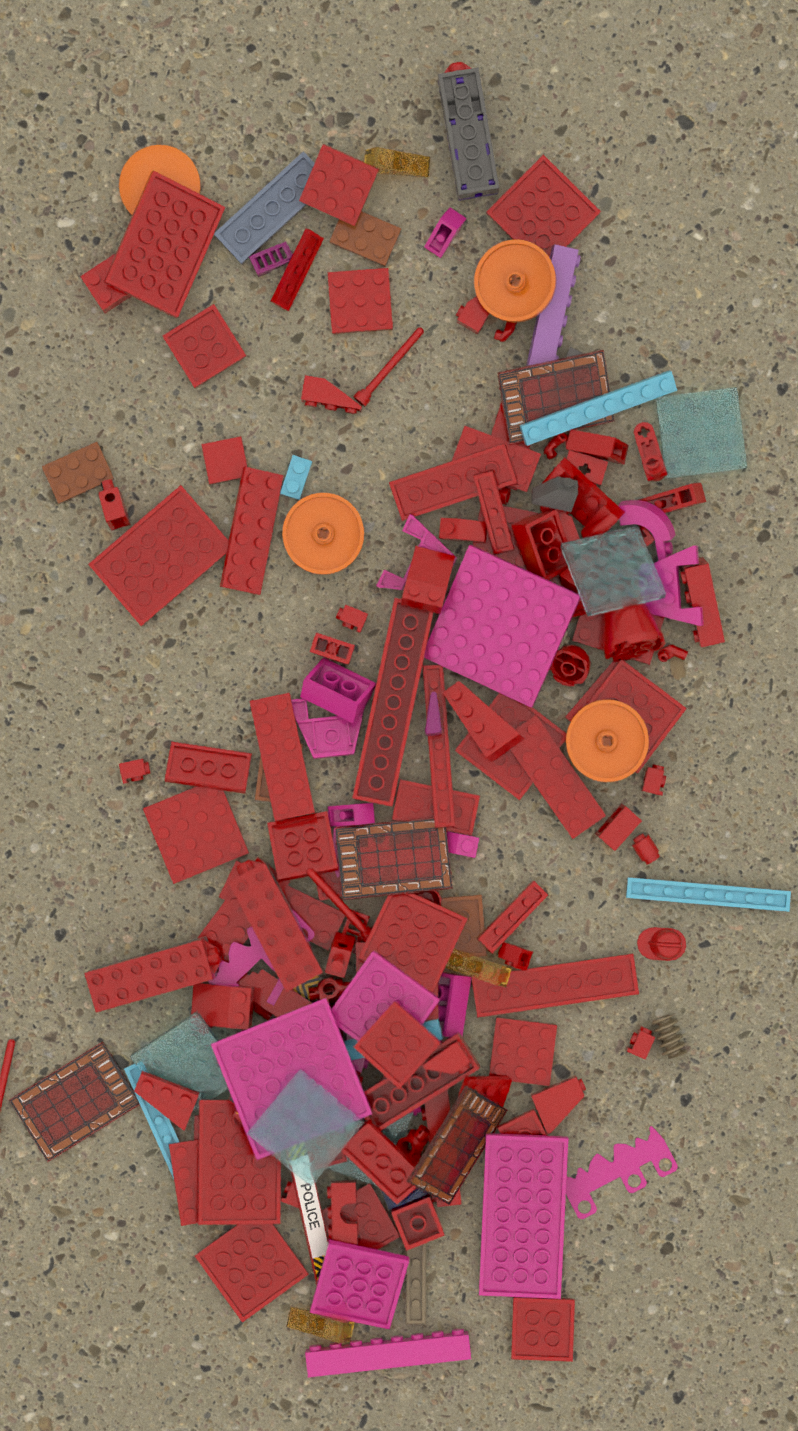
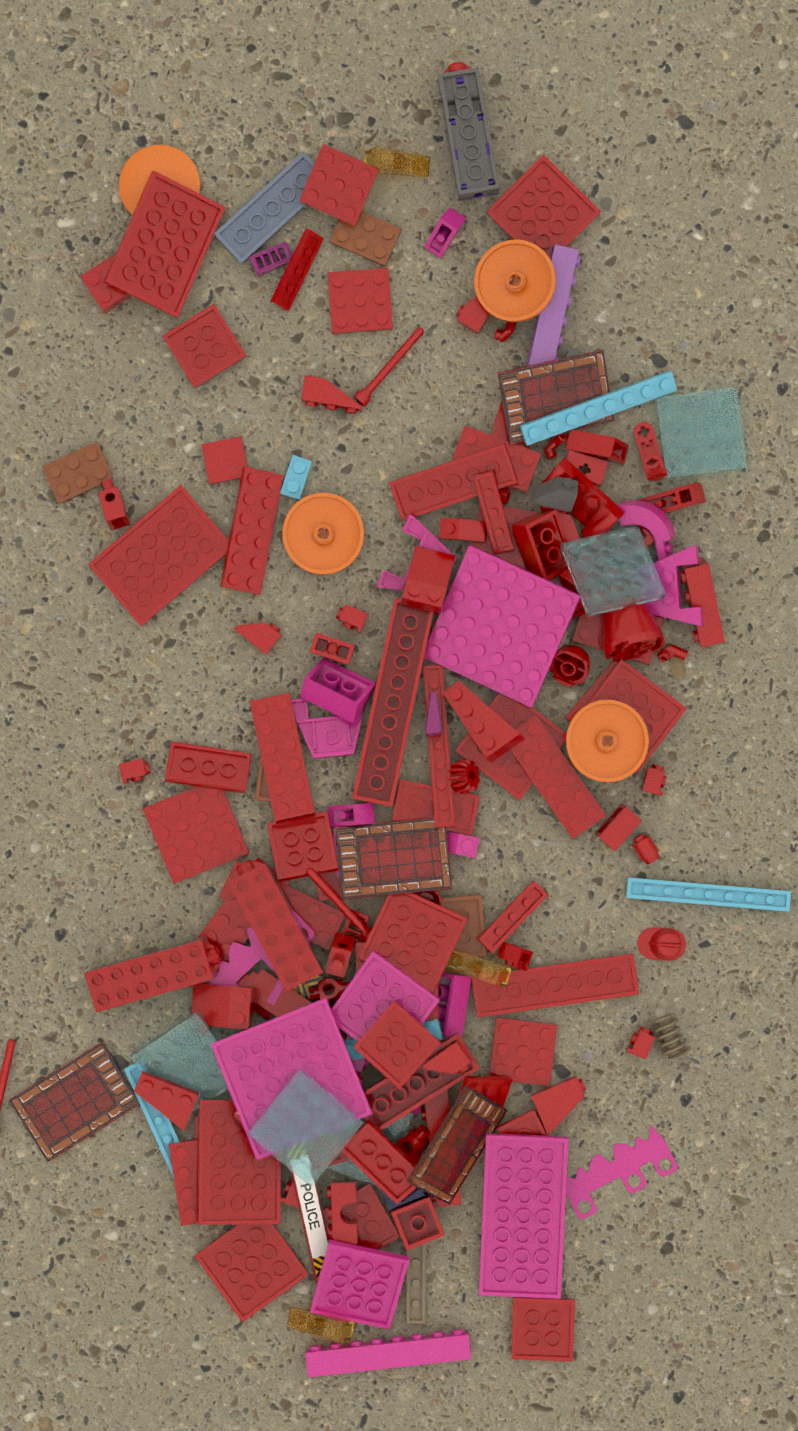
none -> red slope [234,622,282,655]
none -> red gear [448,759,481,794]

